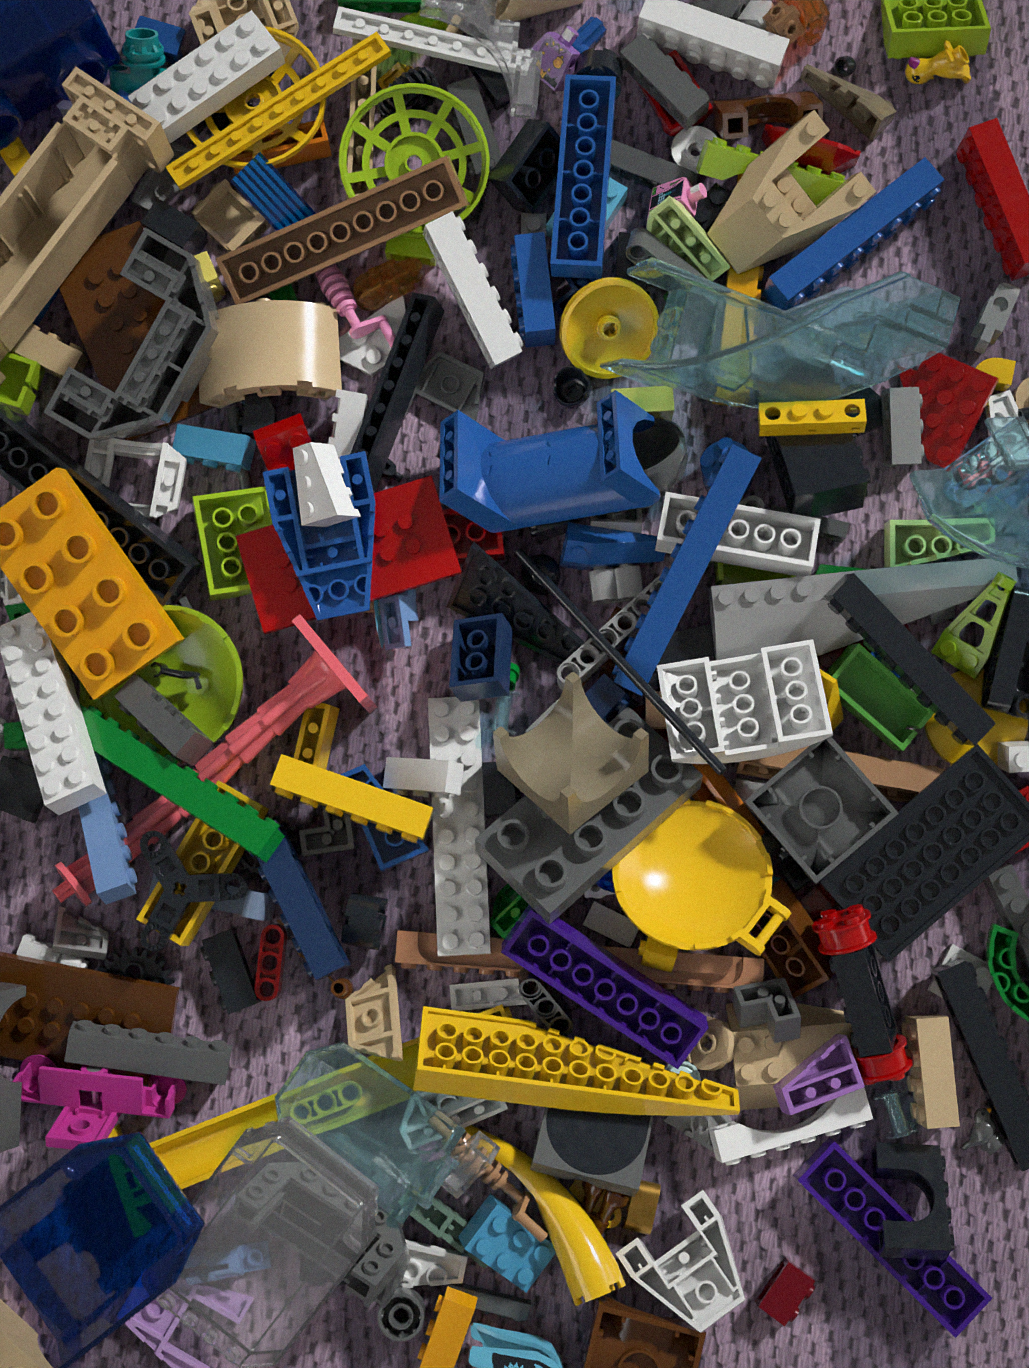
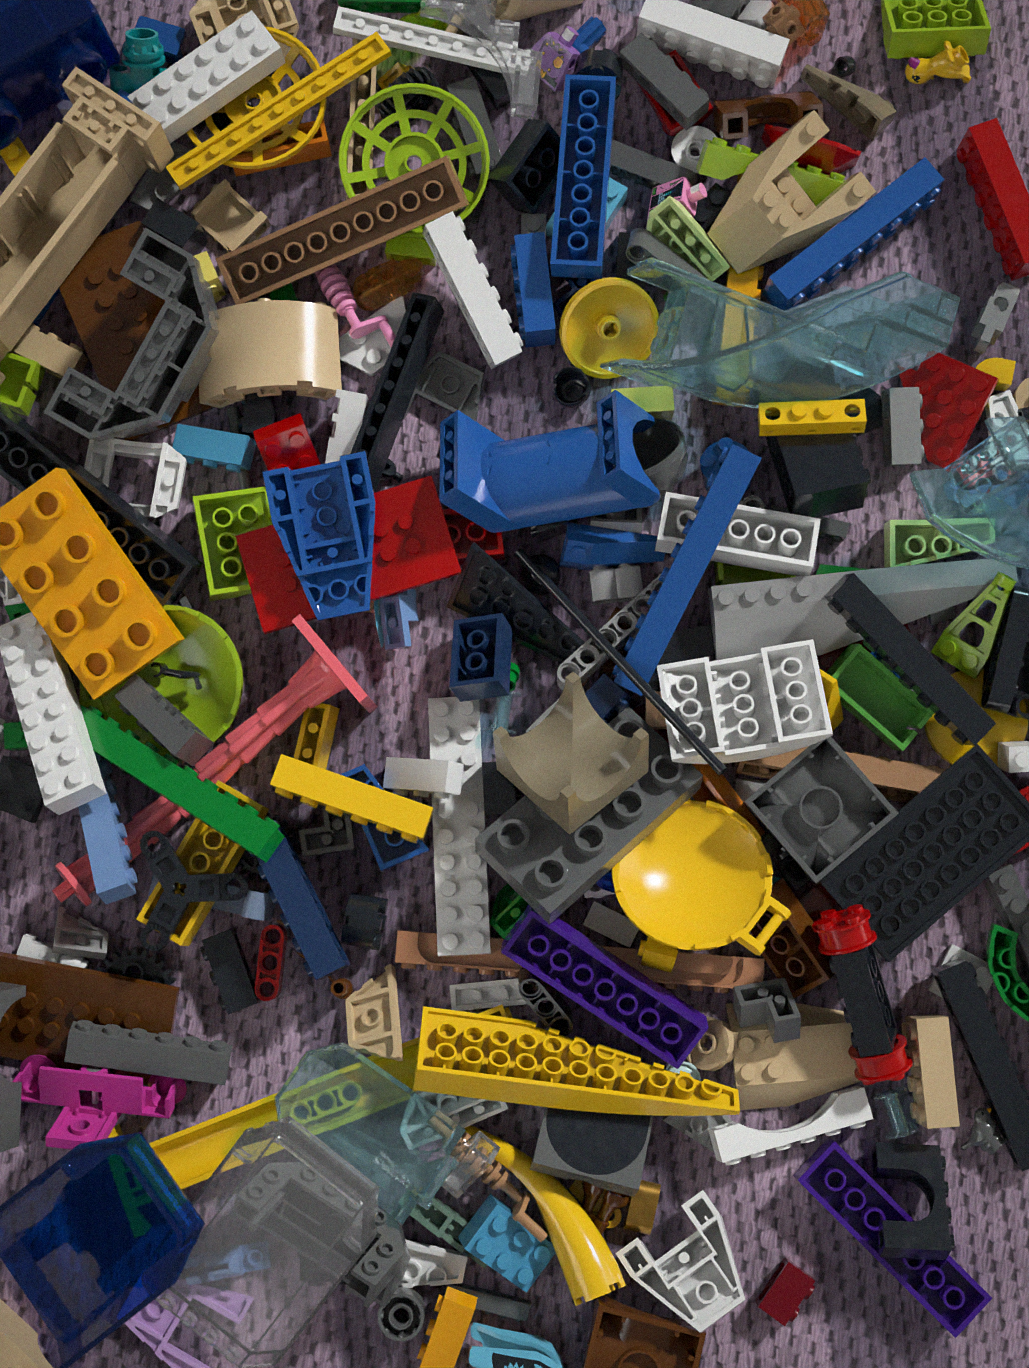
clear blue sticker [230,152,316,231] -> none
white wedge [293,442,361,527] -> none
medium lavender wedge [773,1033,865,1115] -> none

